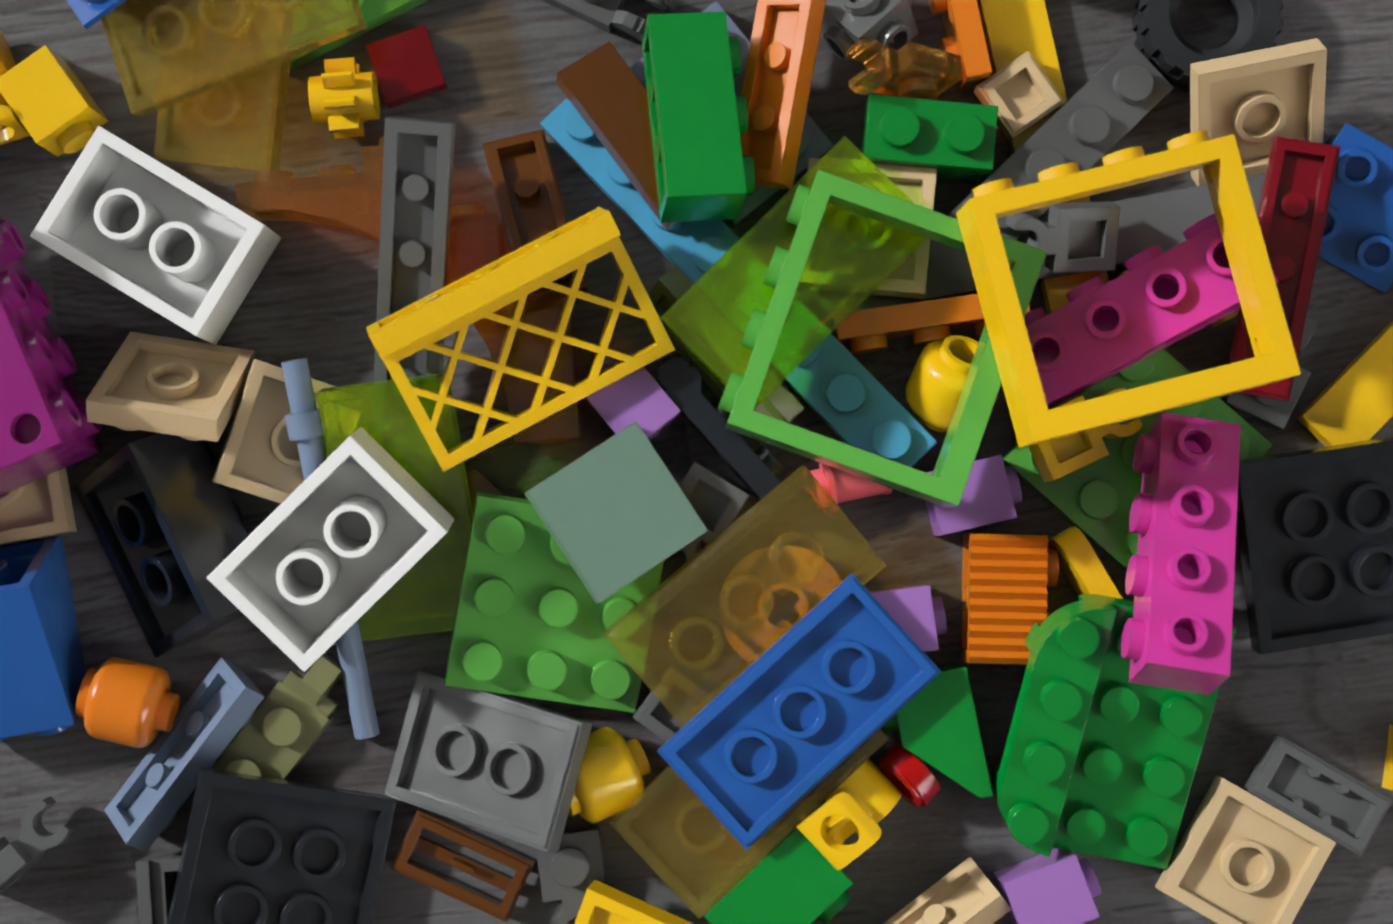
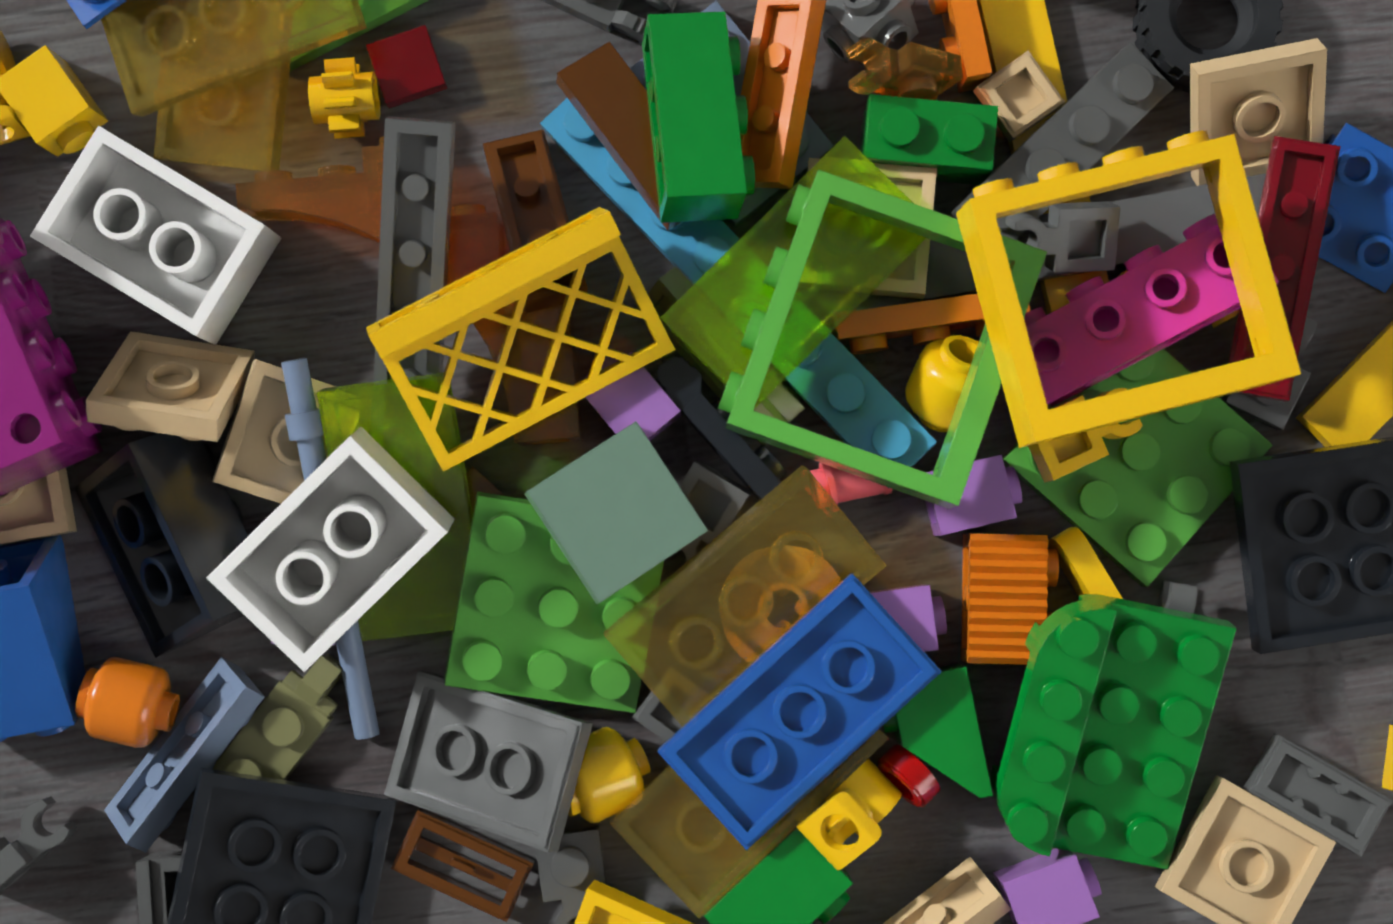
dark pink brick [1121,412,1241,695] -> none

